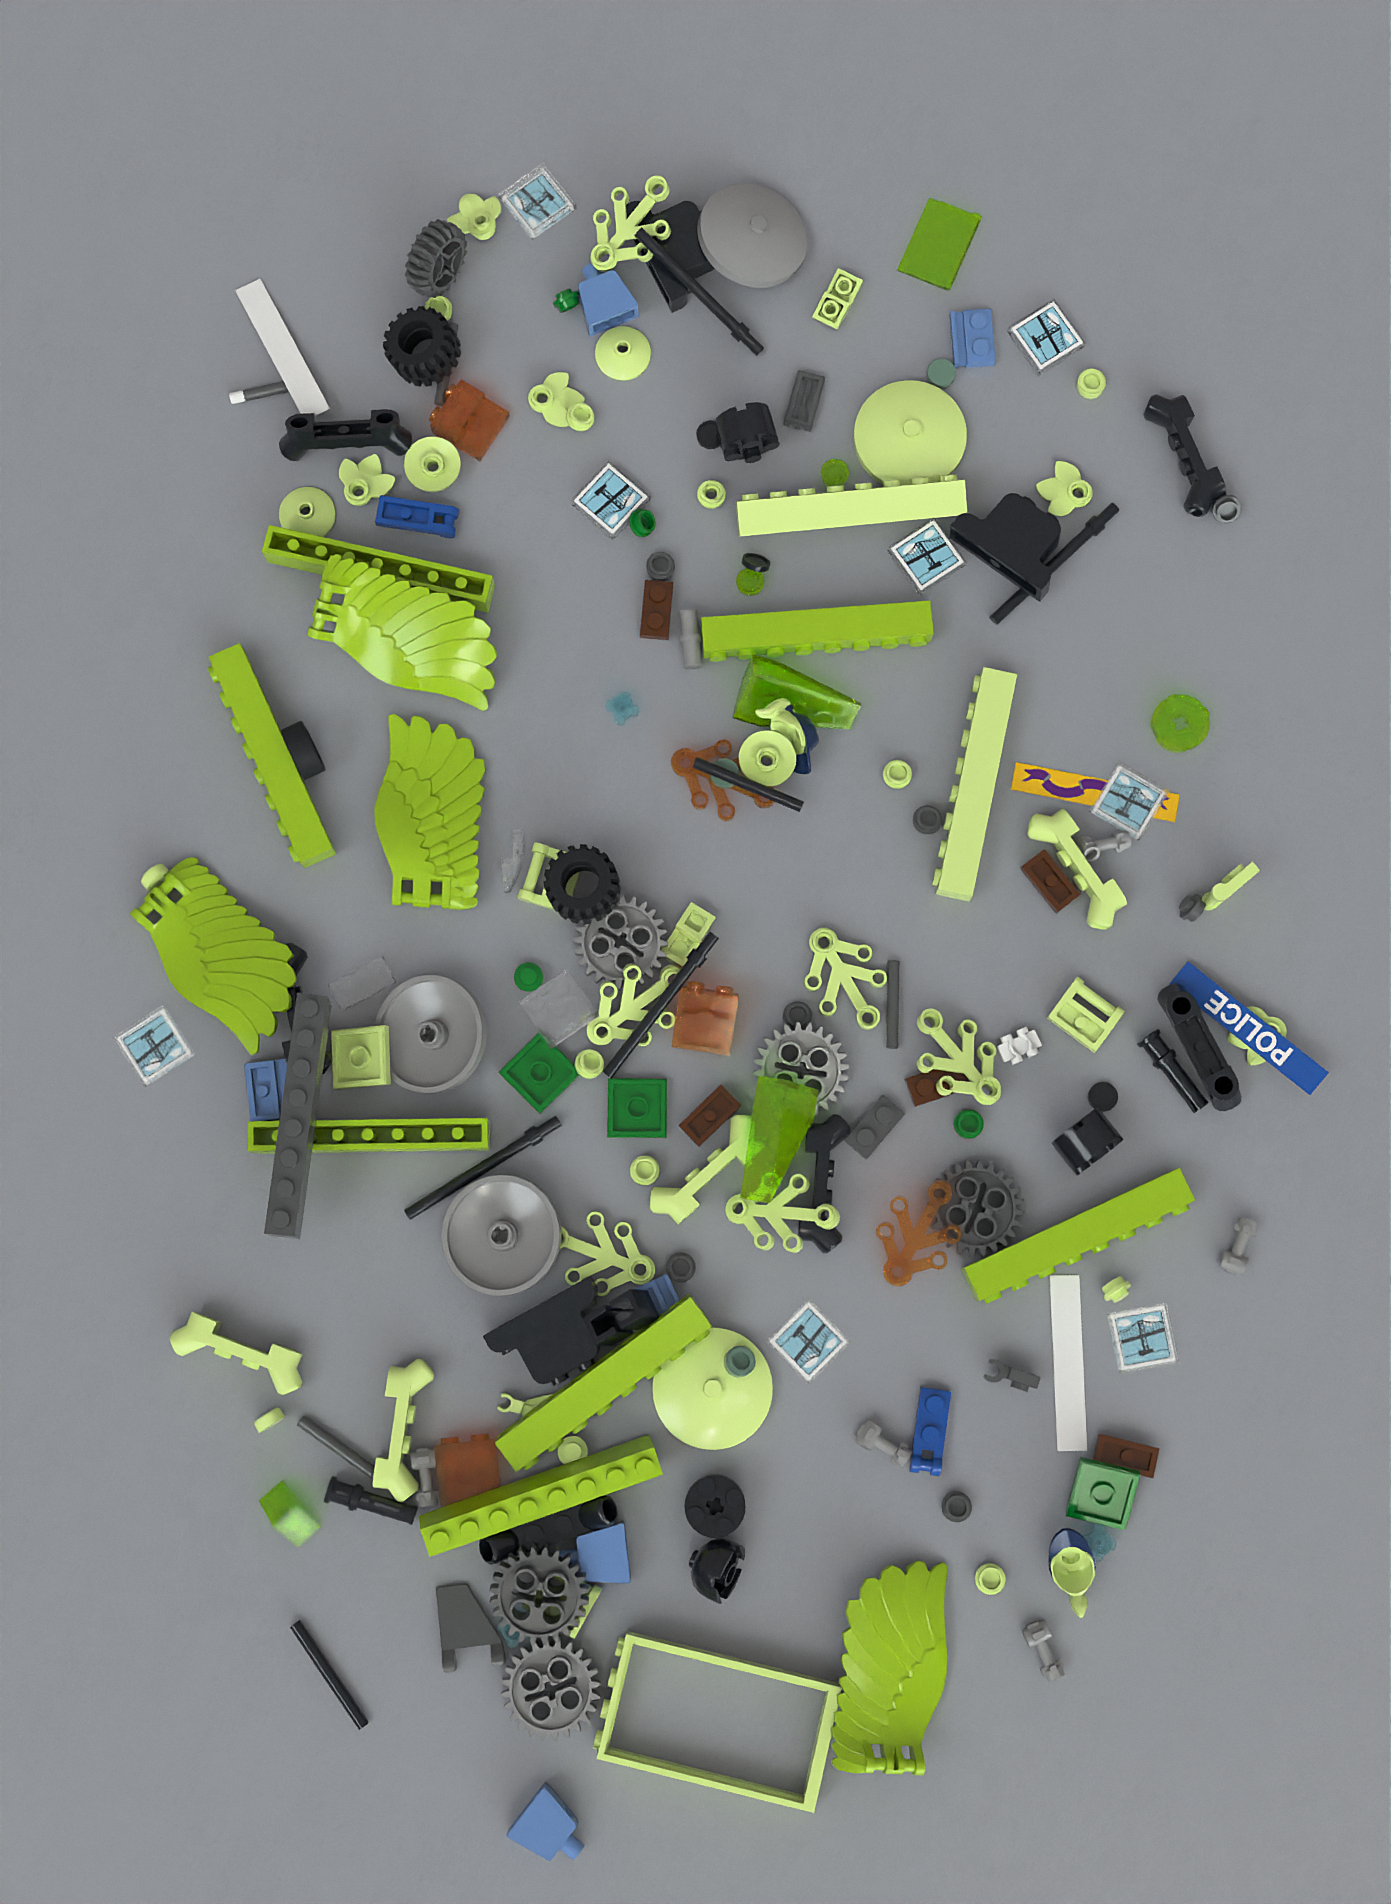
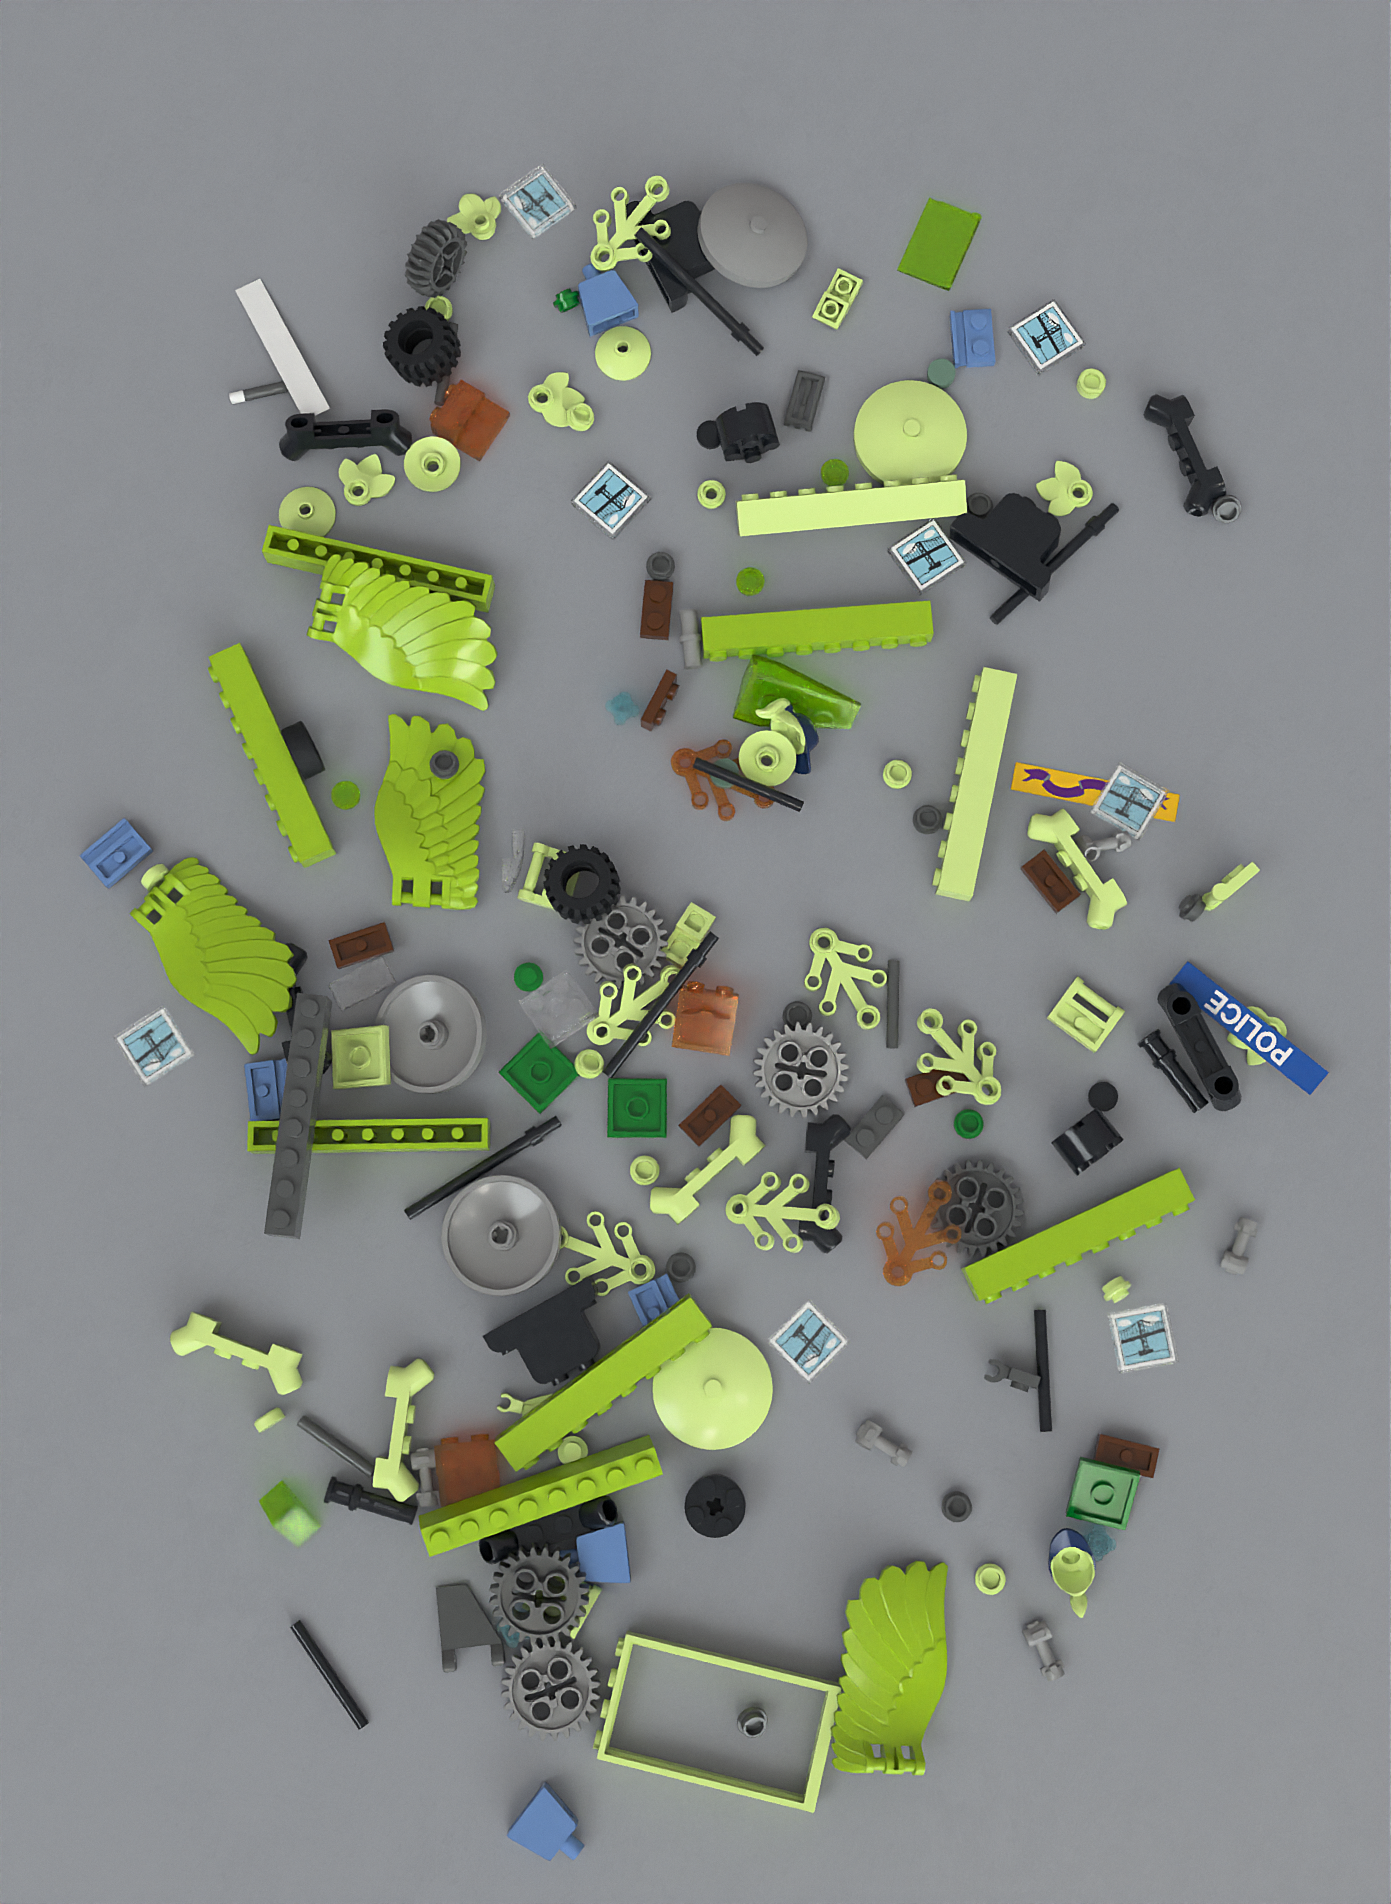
blue plate [375,495,459,539] -> none
black piece [583,1289,660,1346] -> none
green plate [629,508,656,538] -> none
black cylinder [689,1539,745,1604] -> none
sand green tile [724,1346,756,1378] -> none
clear neon green wedge [740,1076,818,1203] -> none
black piece [741,553,770,572] -> none
blue plate [909,1387,951,1477] -> none
white piece [997,1026,1042,1065] -> none
white sticker [1050,1275,1087,1451] -> none
clear neon green plate [1150,694,1210,753] -> none
none -> medium blue plate [79,818,153,889]
none -> reddish brown plate [328,922,394,969]
none -> clear neon green plate [331,781,361,810]
none -> dark grey plate [430,750,459,779]
none -> reddish brown plate [641,669,680,731]
none -> dark grey plate [737,1707,768,1738]
none -> dark grey plate [966,493,993,519]
none -> black bar [1034,1310,1052,1432]

